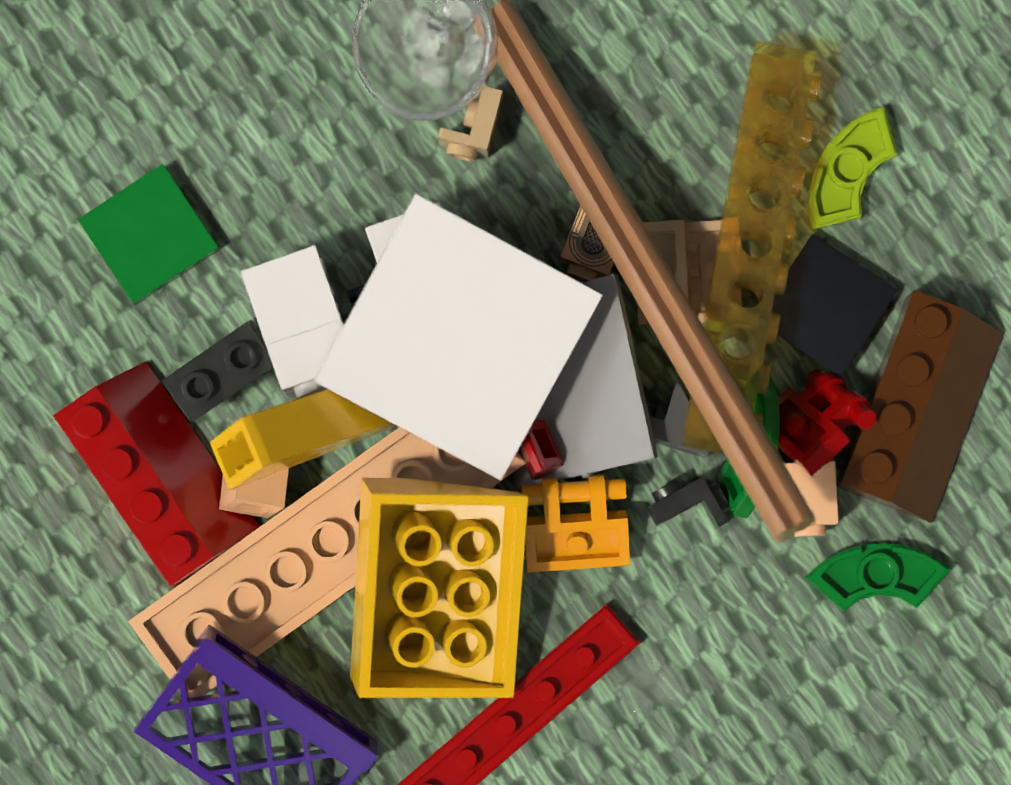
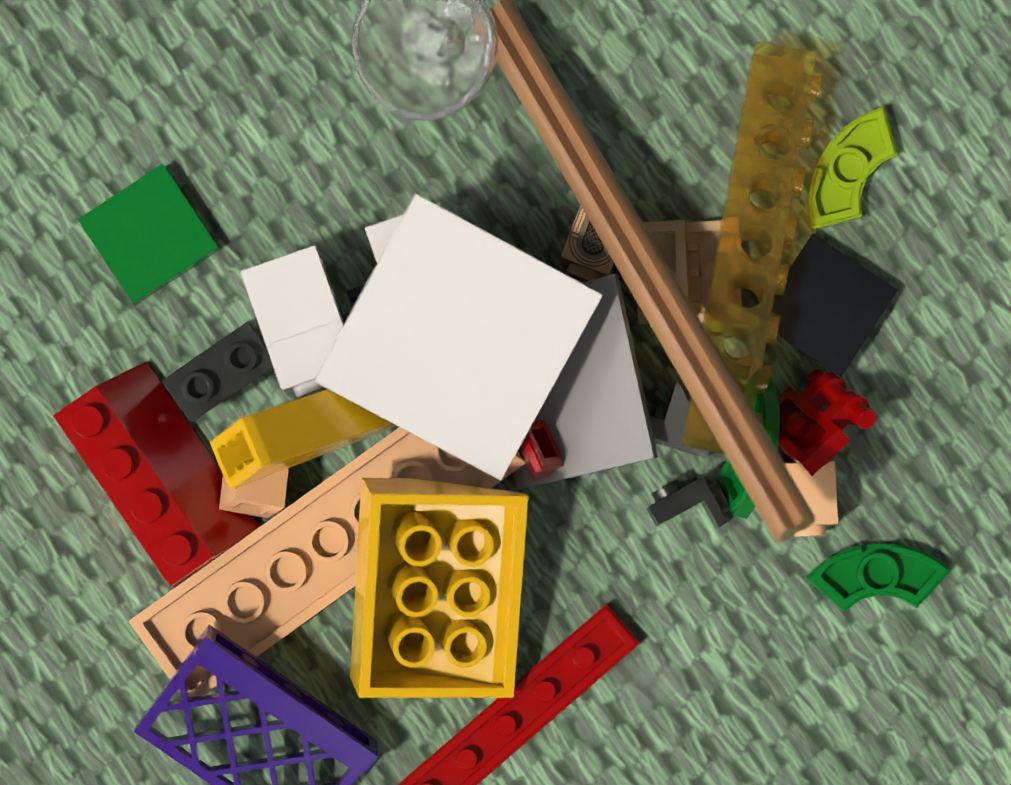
tan bracket [438,86,504,162] -> none
light orange plate [521,474,630,573] -> none
reddish brown slope [836,290,1003,523] -> none

